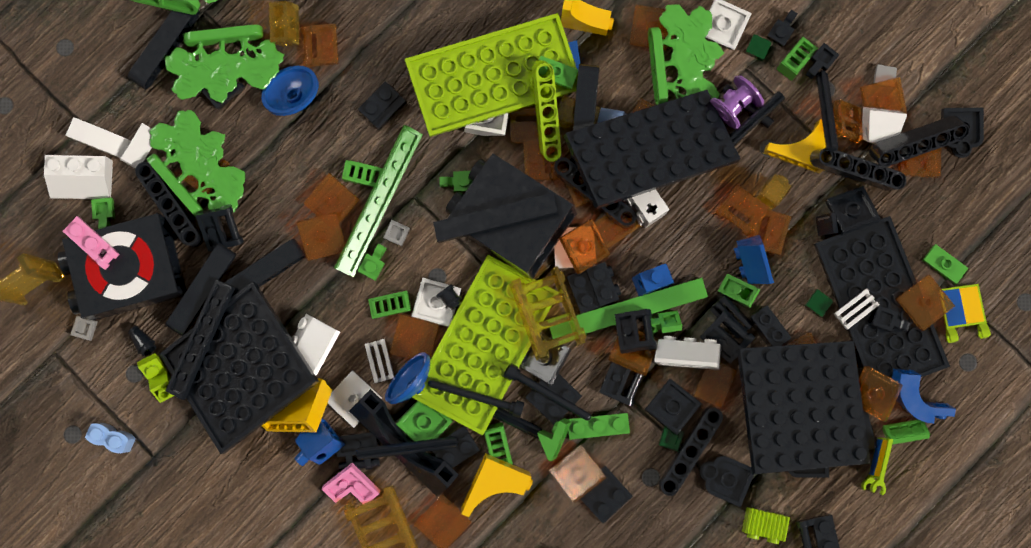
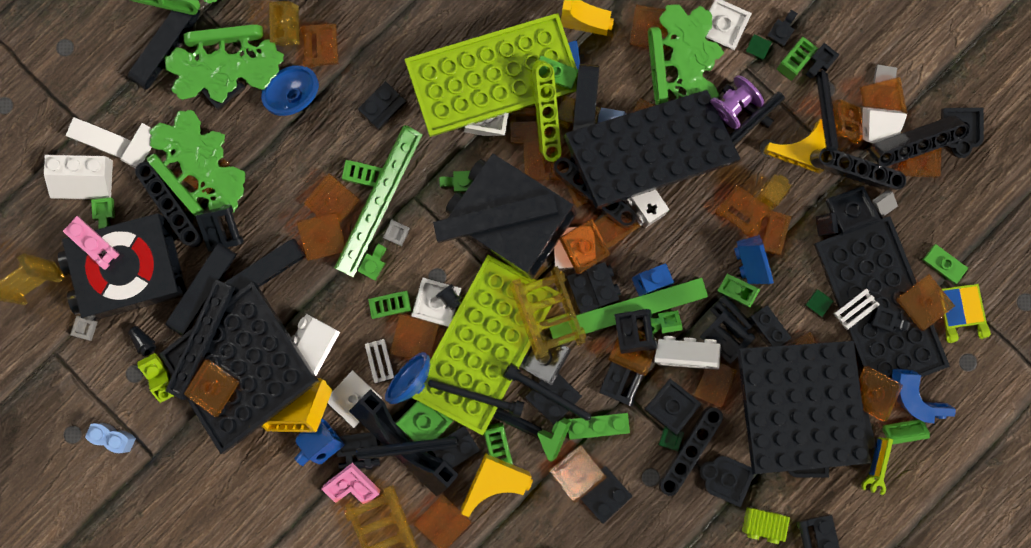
none -> clear orange plate [184,359,239,417]
none -> light grey tile [873,189,898,217]

